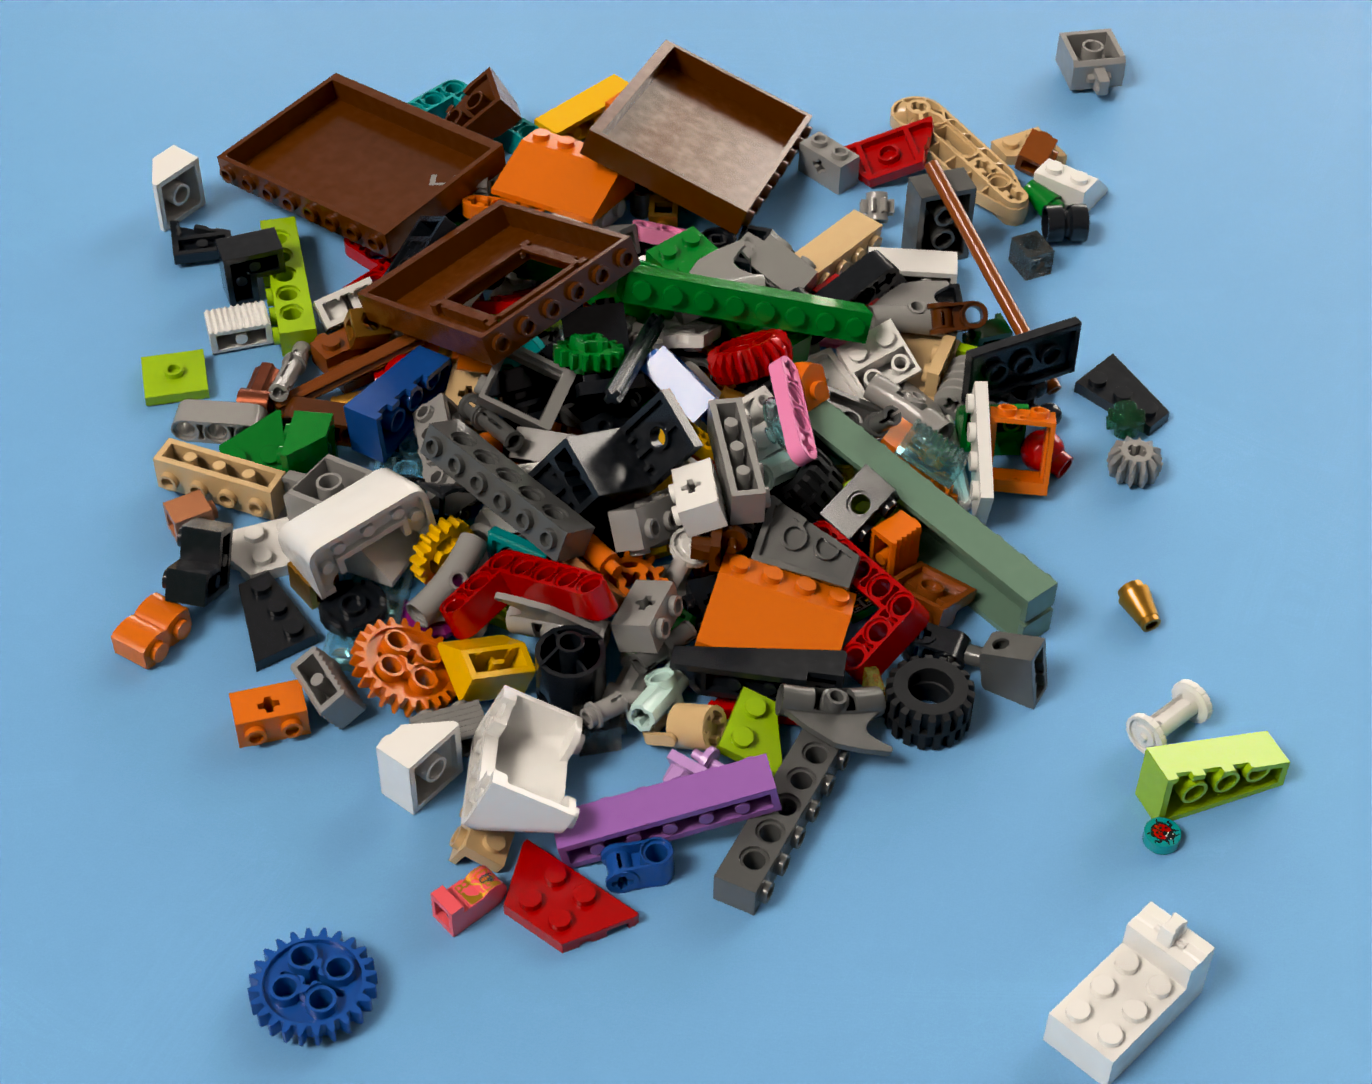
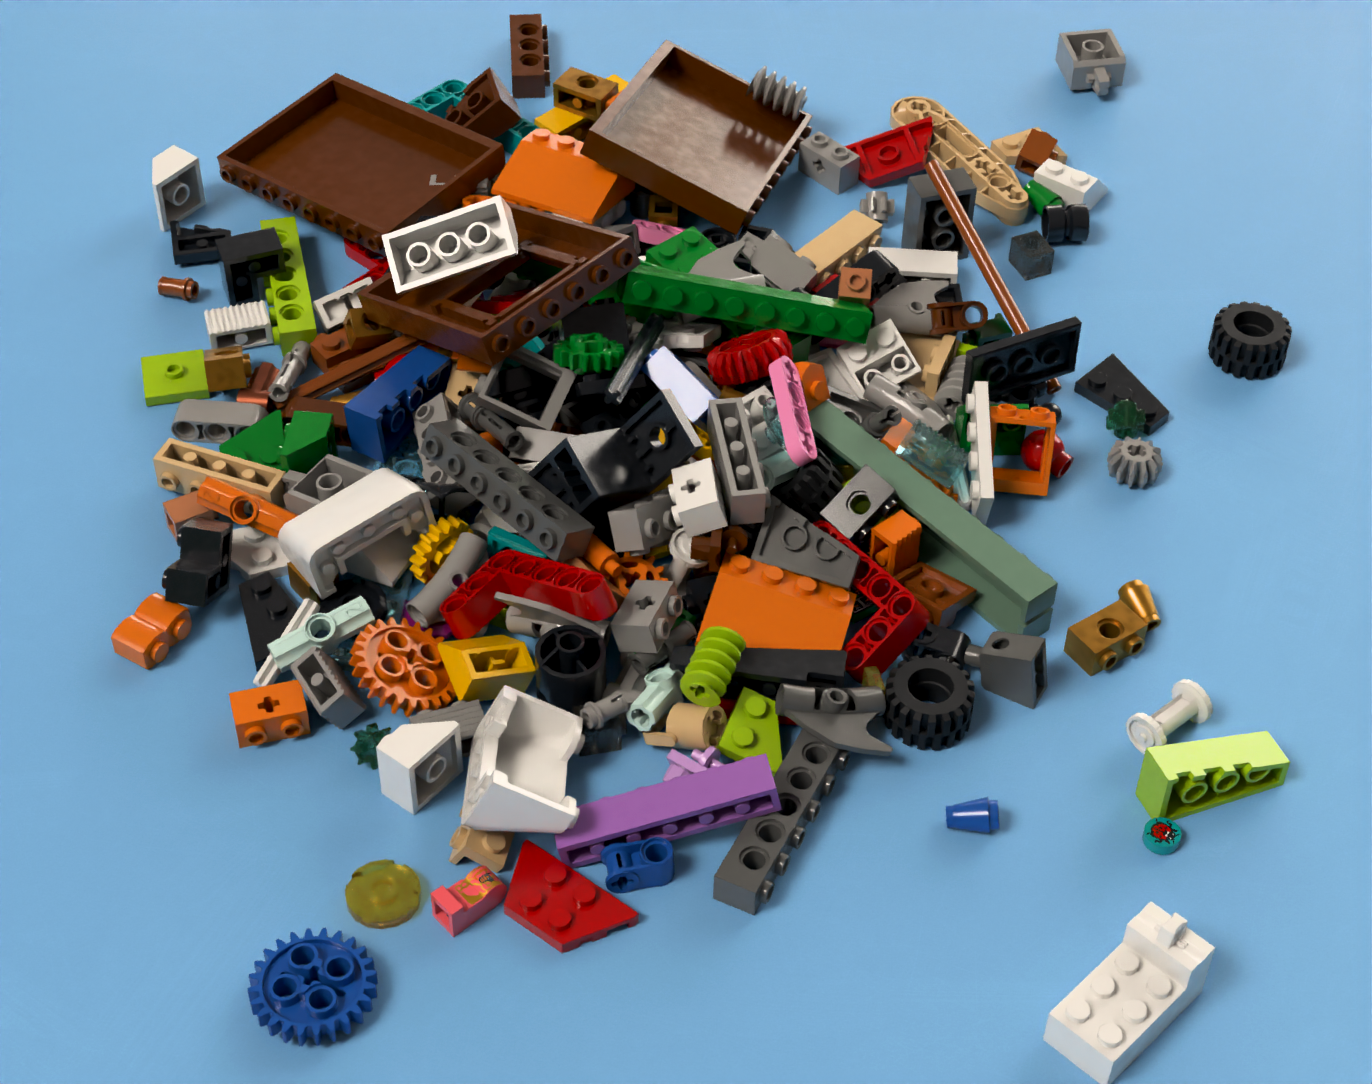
none -> dark orange pin [158,276,199,301]
none -> orange piece [197,476,299,538]
none -> pearl gold brick [204,345,252,392]
none -> white axle [253,598,320,687]
none -> light aqua piece [267,596,376,673]
none -> clear yellow tile [345,859,422,929]
none -> clear green gear [350,723,391,770]
none -> white slope [382,195,518,295]
none -> reddish brown brick [510,14,550,99]
none -> pearl gold brick [553,67,618,121]
none -> lime piece [680,626,746,707]
none -> light grey piece [746,66,808,121]
none -> nougat brick [838,267,873,308]
none -> blue cone [946,797,1000,834]
none -> pearl gold brick [1063,600,1148,676]
none -> black tyre [1208,301,1292,379]

